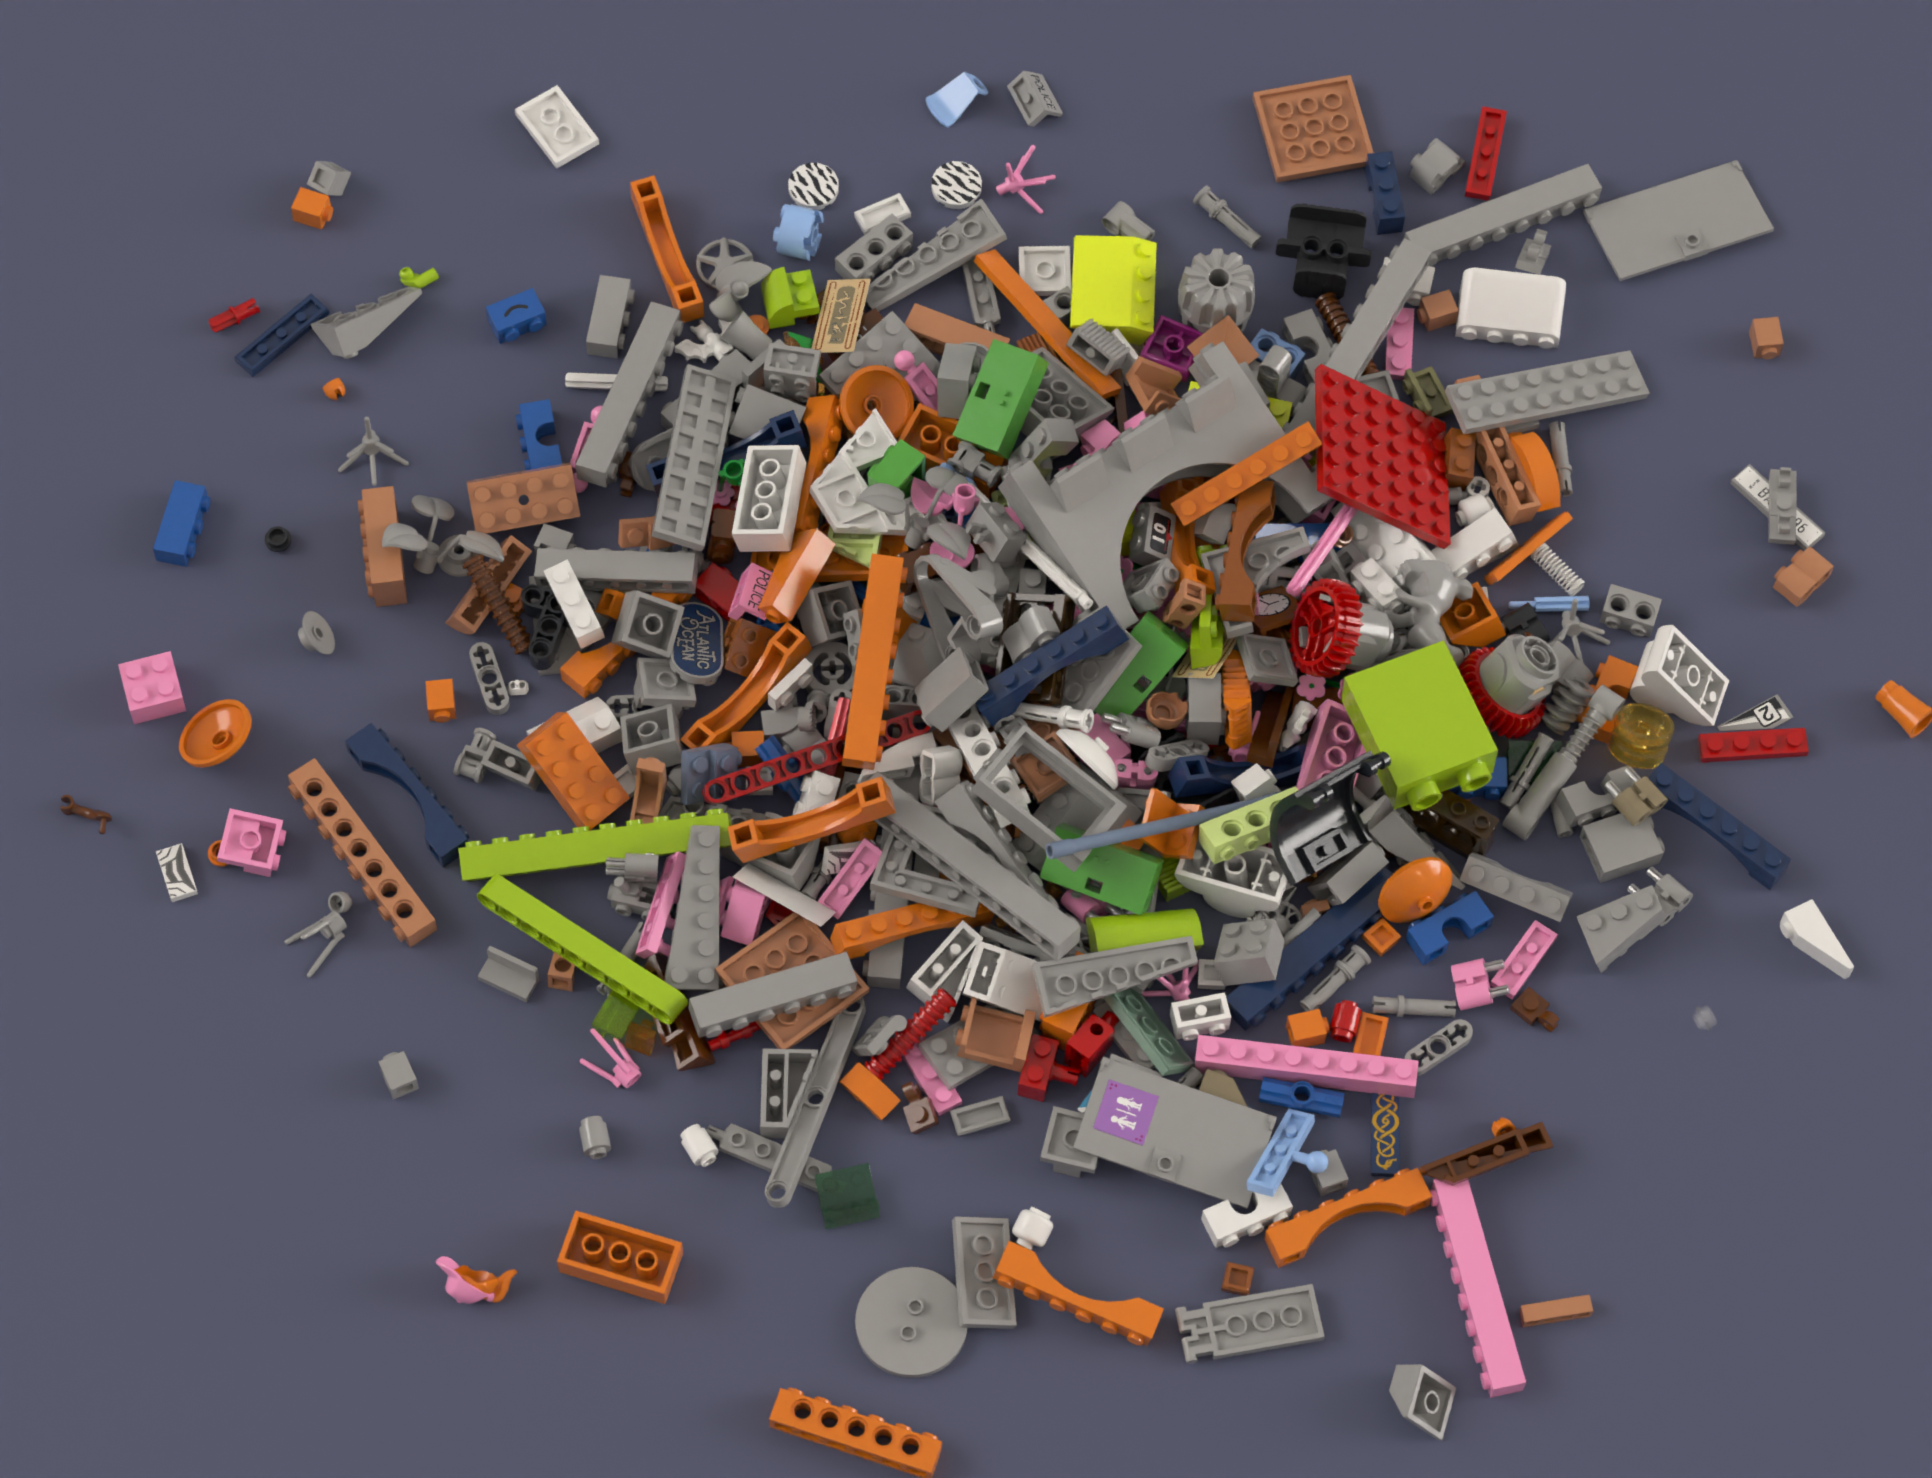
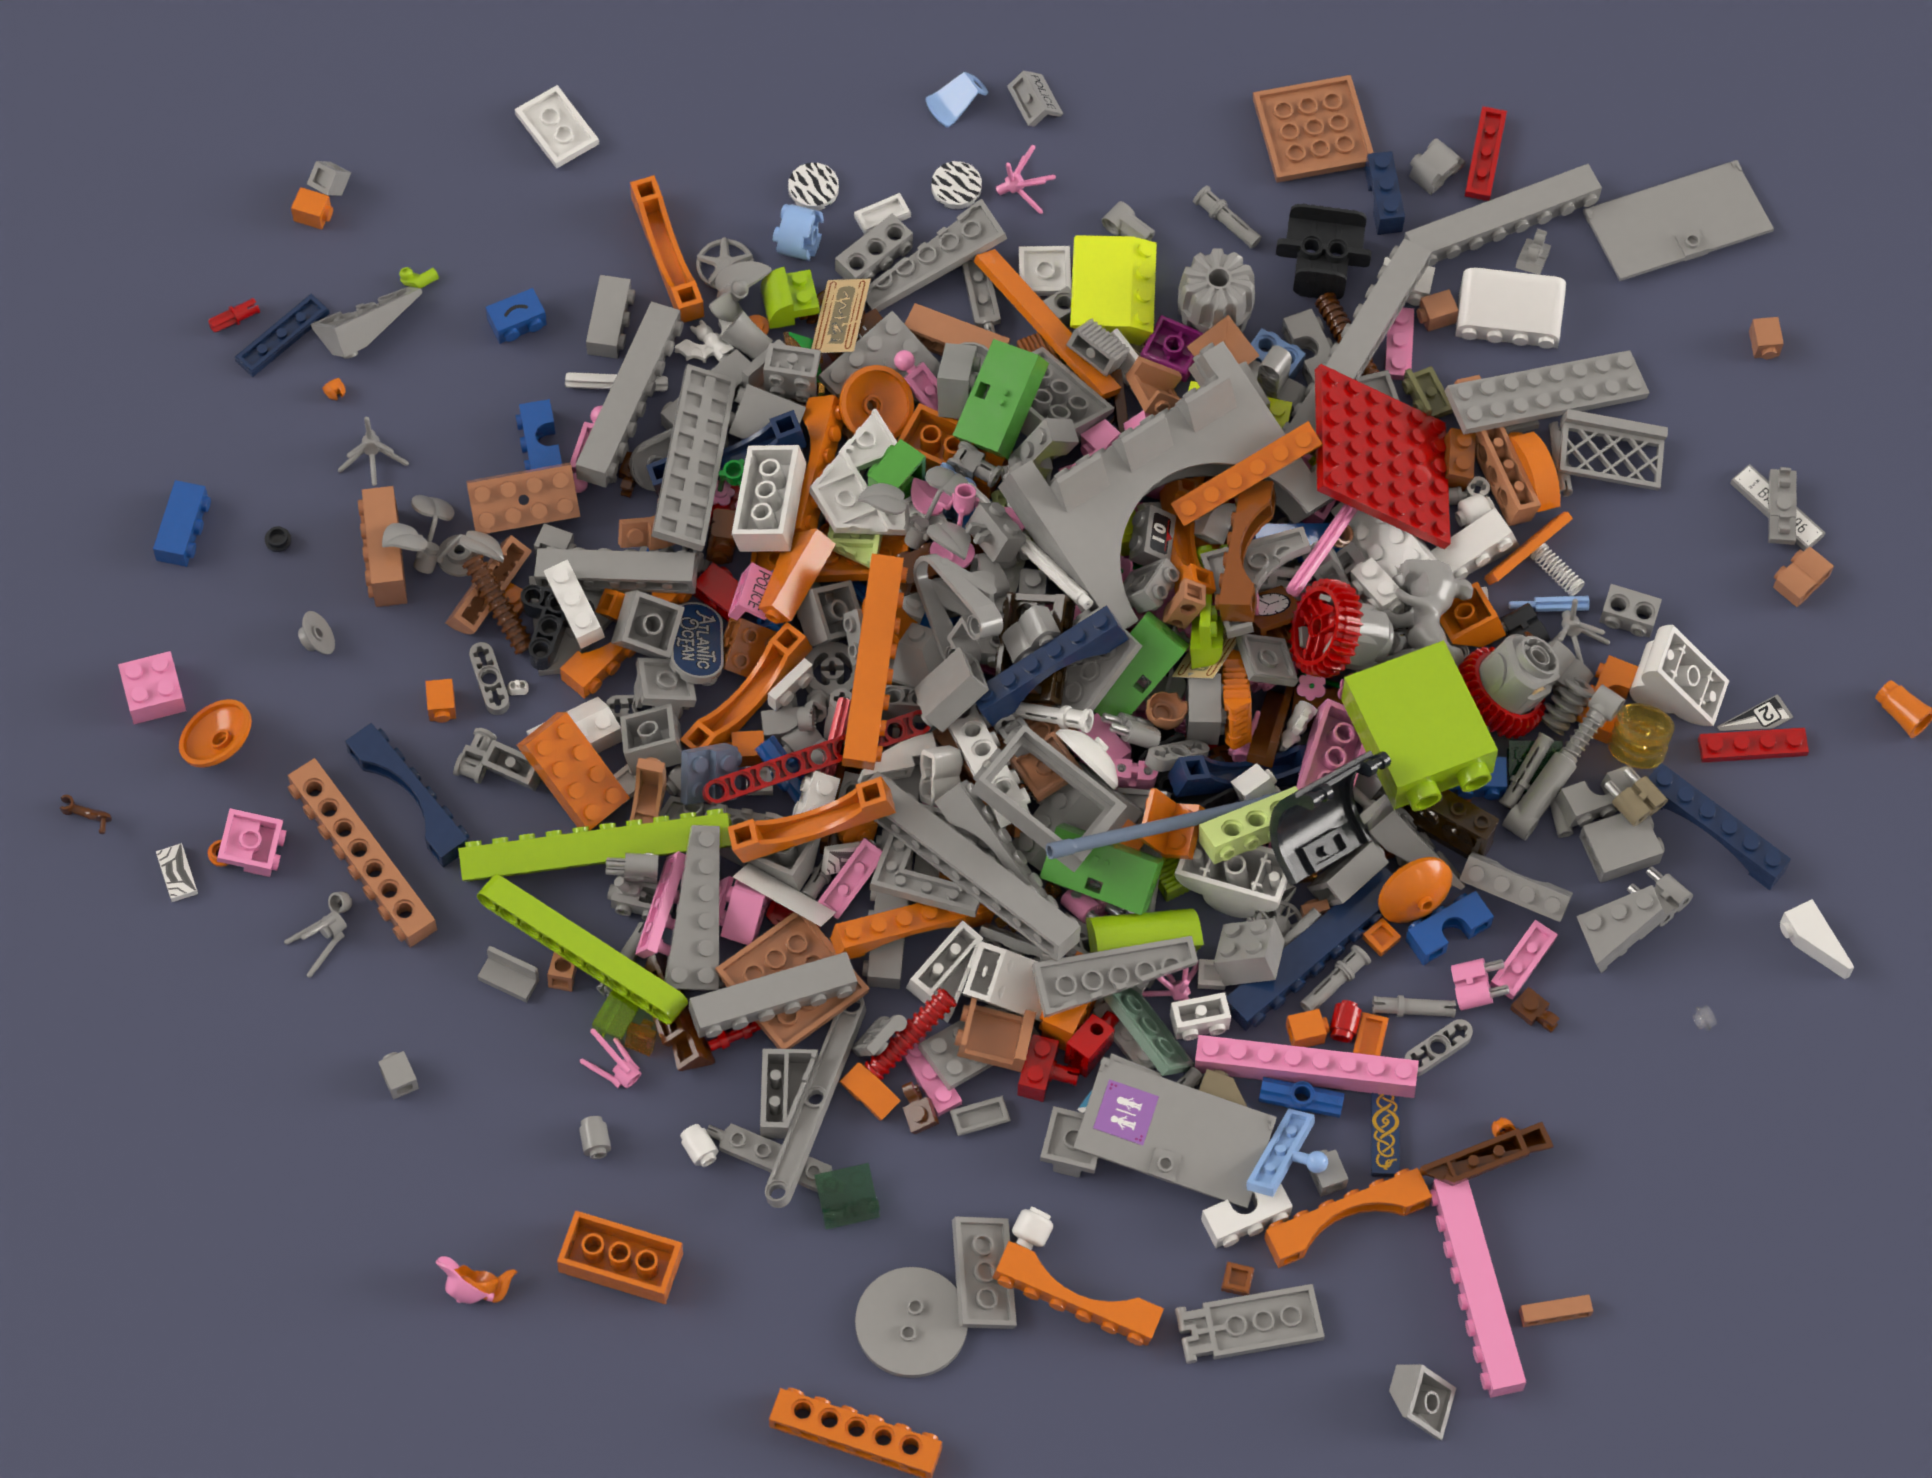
none -> light grey fence [1558,409,1668,491]

